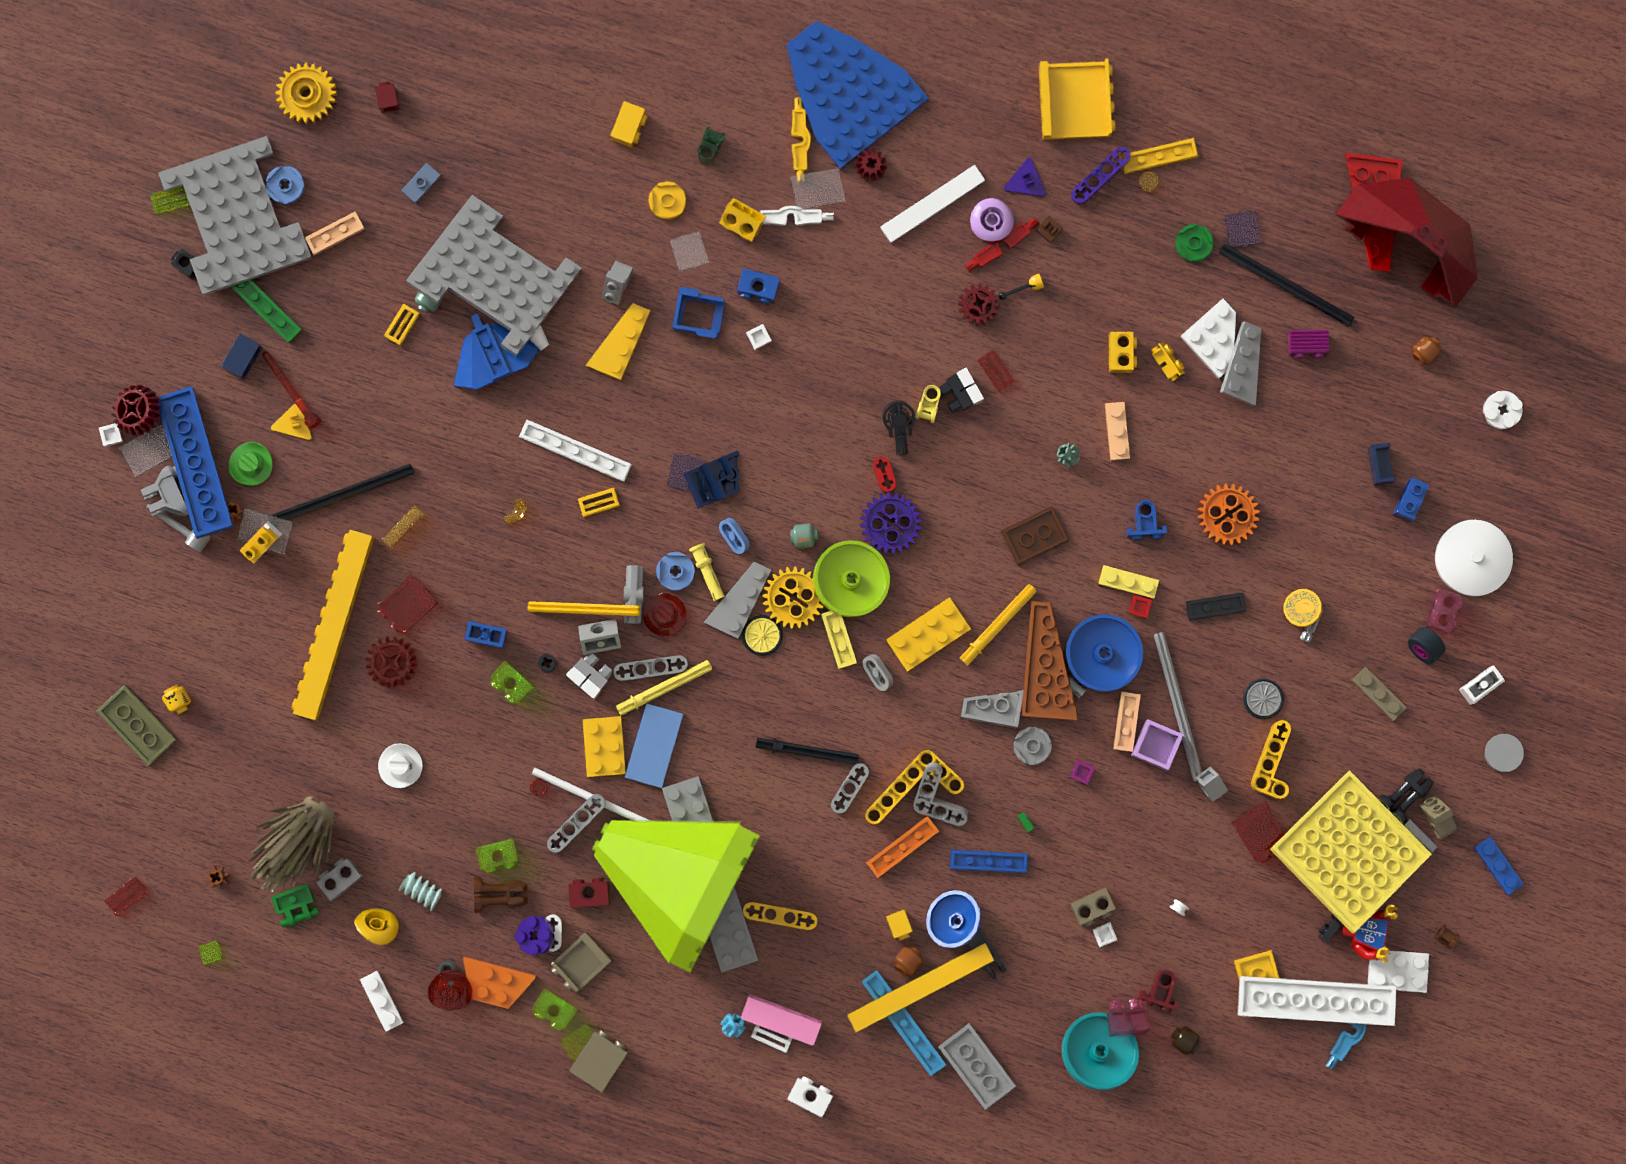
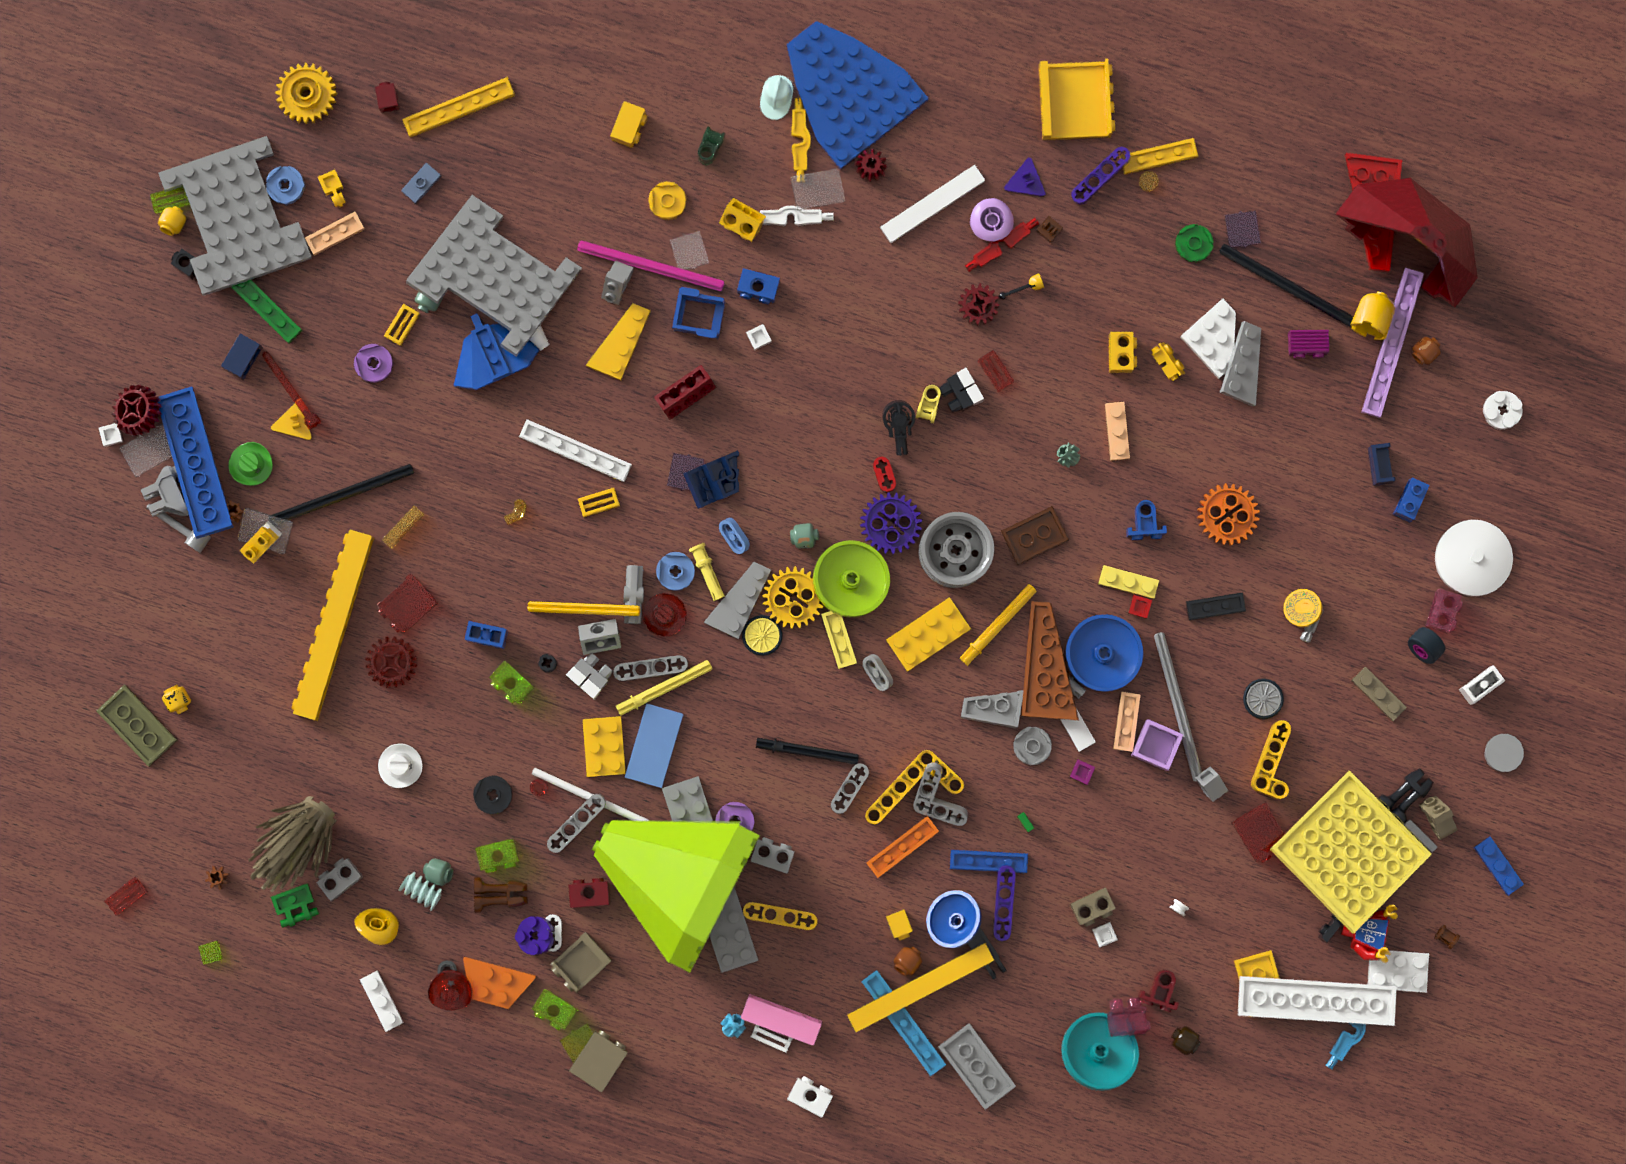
none -> yellow head [158,206,186,236]
none -> yellow plate [318,170,346,207]
none -> medium lavender plate [354,344,393,383]
none -> yellow tile [402,77,515,138]
none -> sand green head [423,858,453,886]
none -> black plate [473,775,512,814]
none -> dark pink axle [578,241,724,291]
none -> dark red brick [654,365,717,420]
none -> medium lavender plate [716,802,754,831]
none -> light grey brick [751,837,795,874]
none -> light aqua piece [760,75,793,120]
none -> light grey wheel [918,512,994,588]
none -> dark purple beam [993,865,1016,941]
none -> white tile [1060,710,1095,752]
none -> yellow cylinder [1351,292,1395,340]
none -> lavender plate [1361,268,1424,418]

